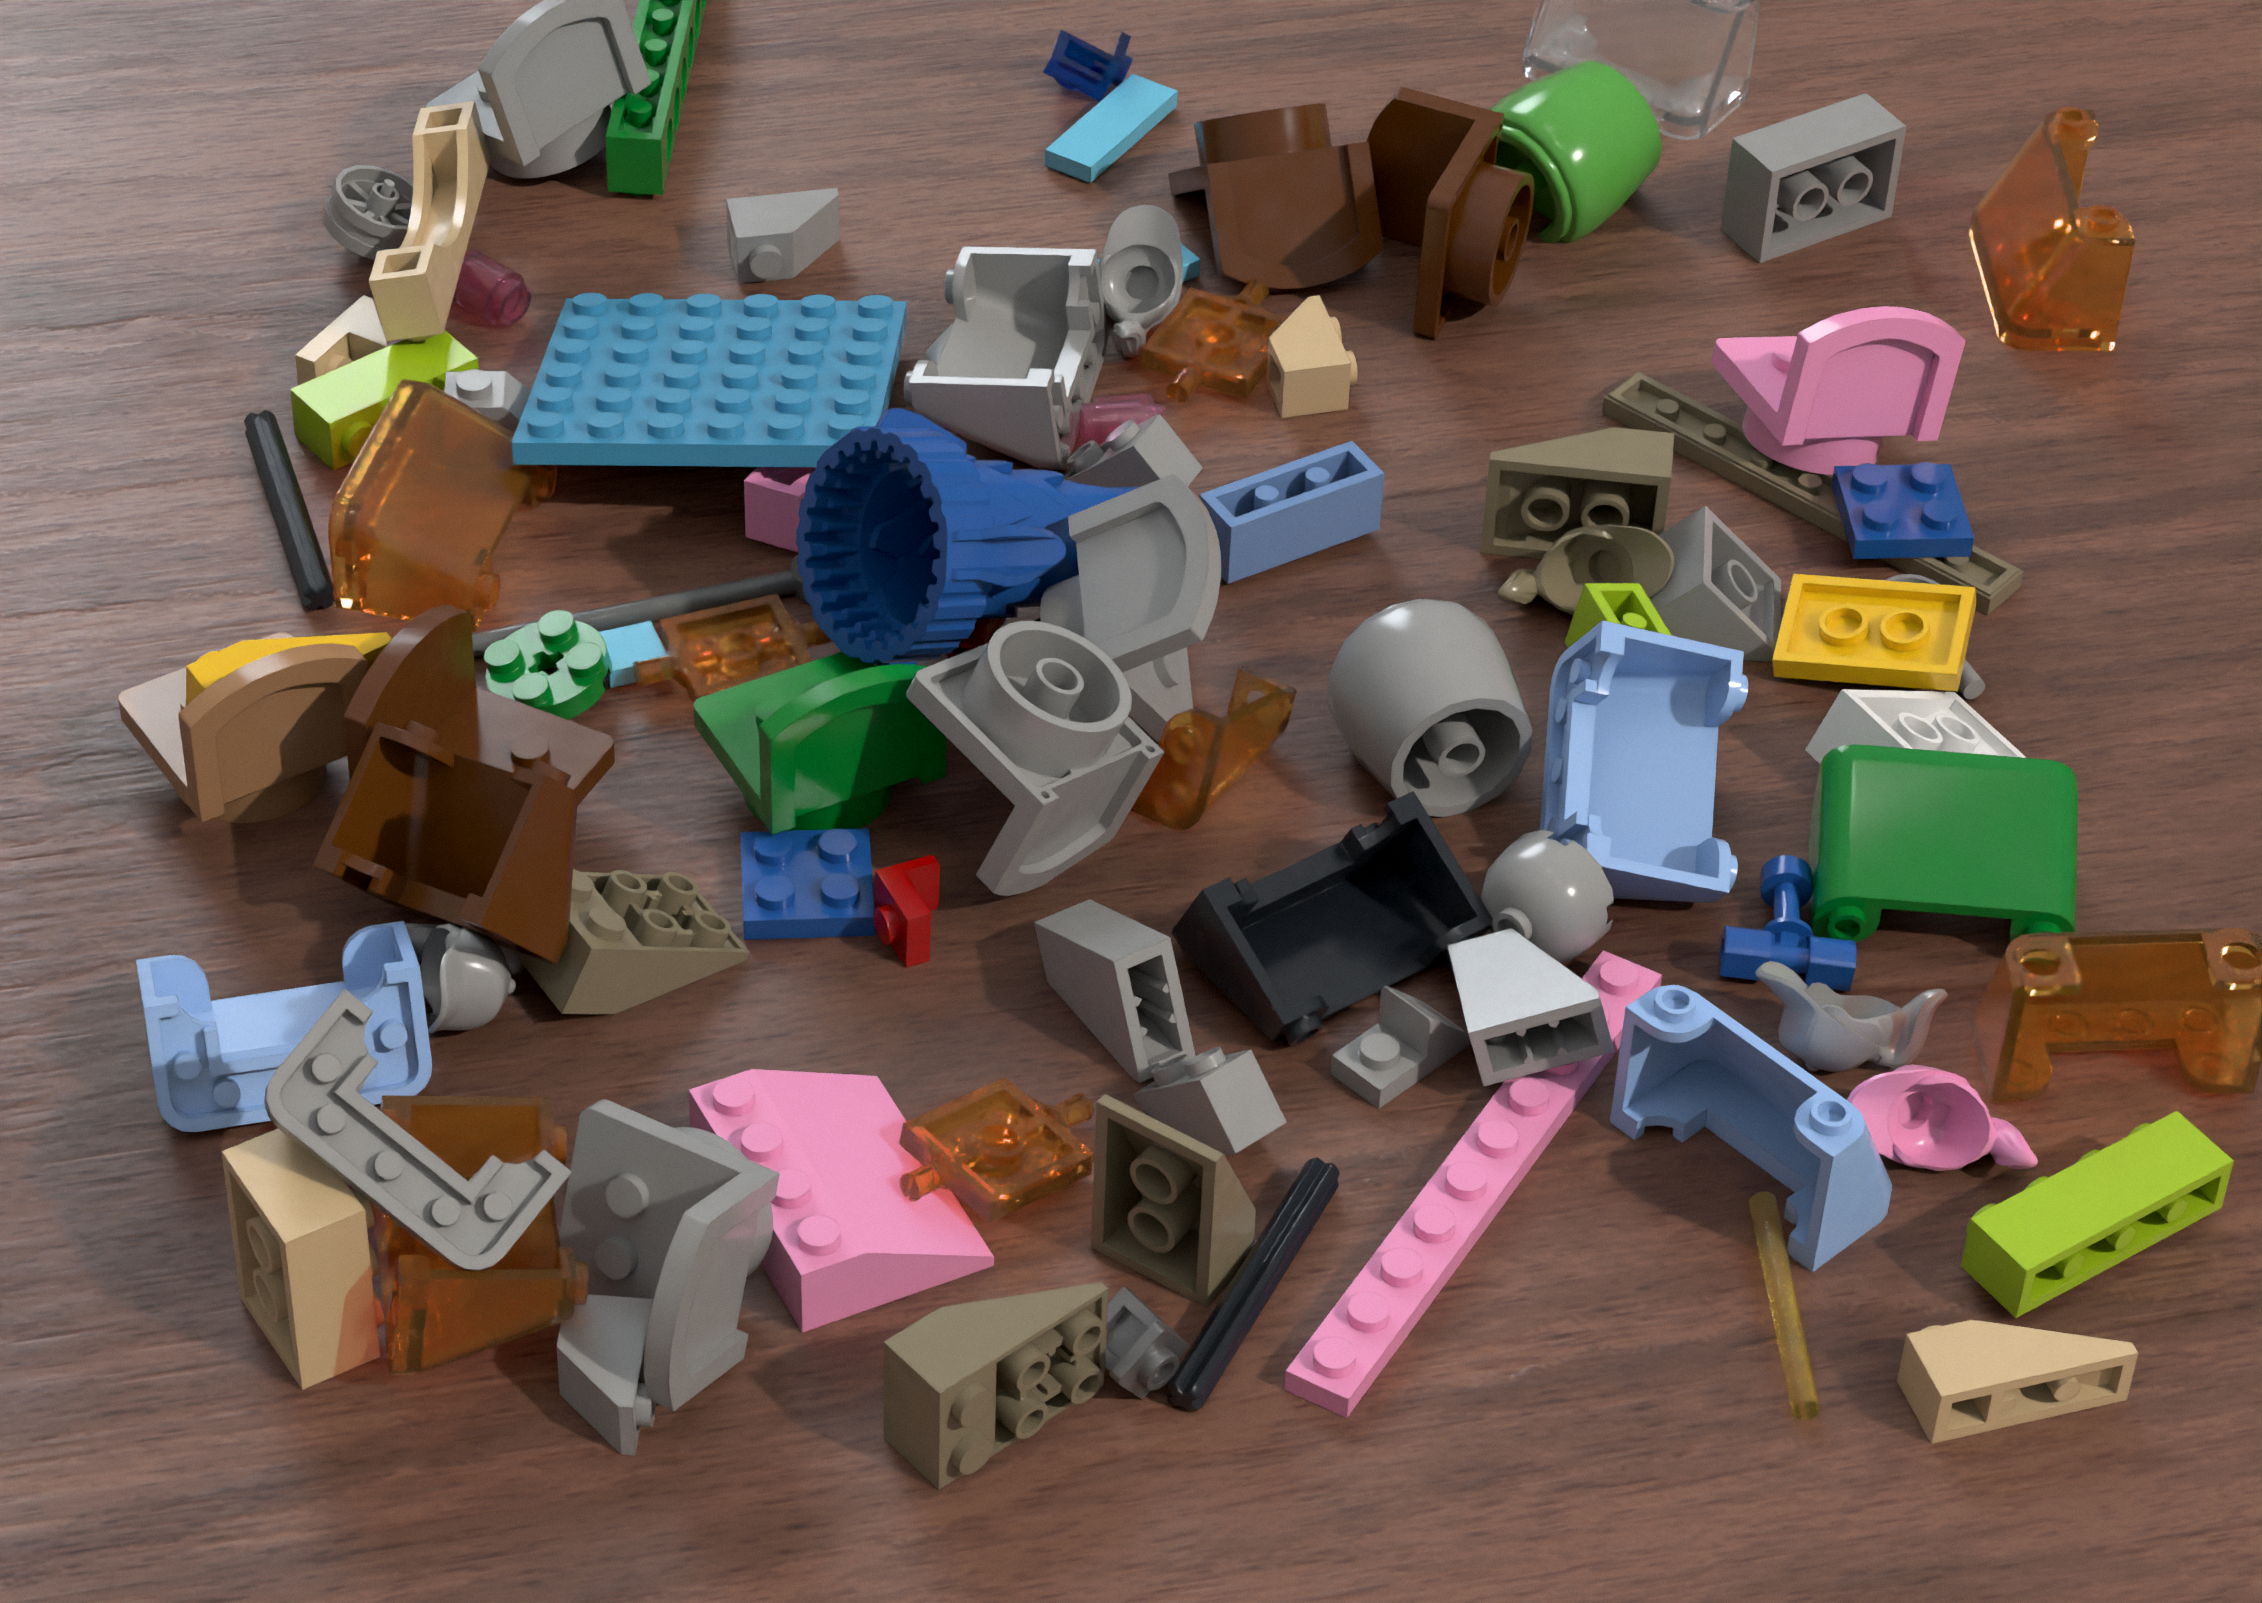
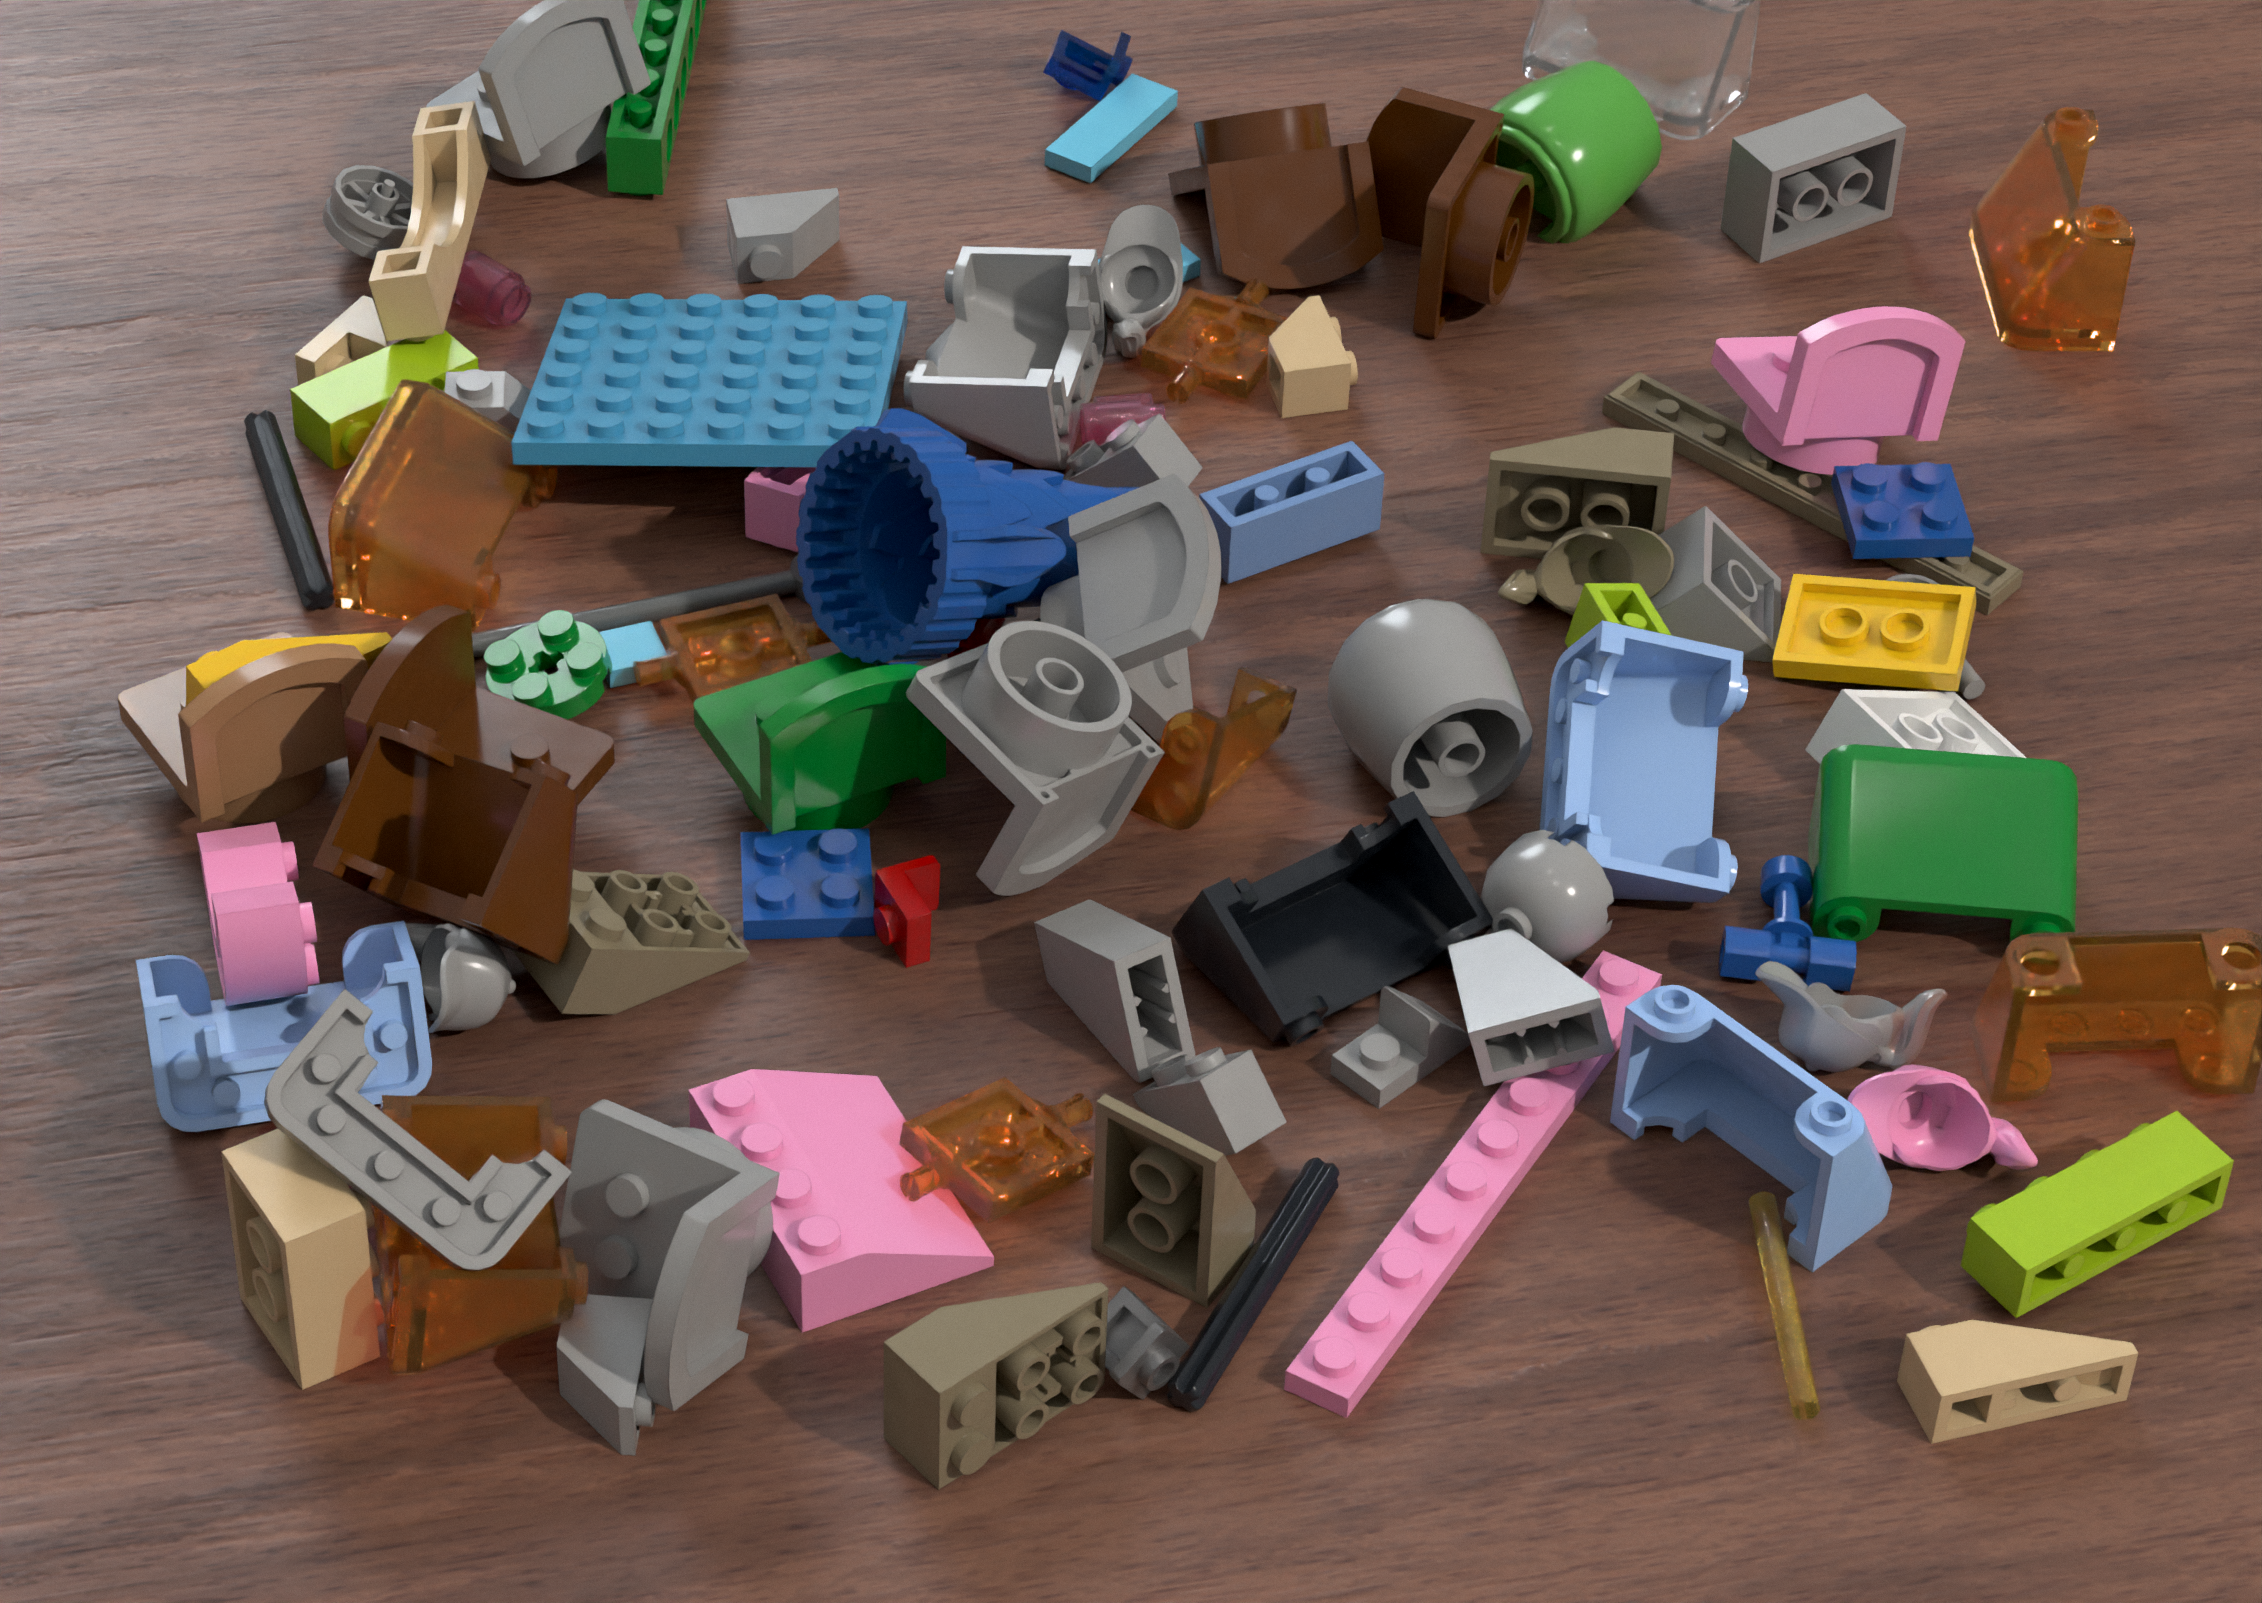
none -> bright pink brick [197,822,319,1006]

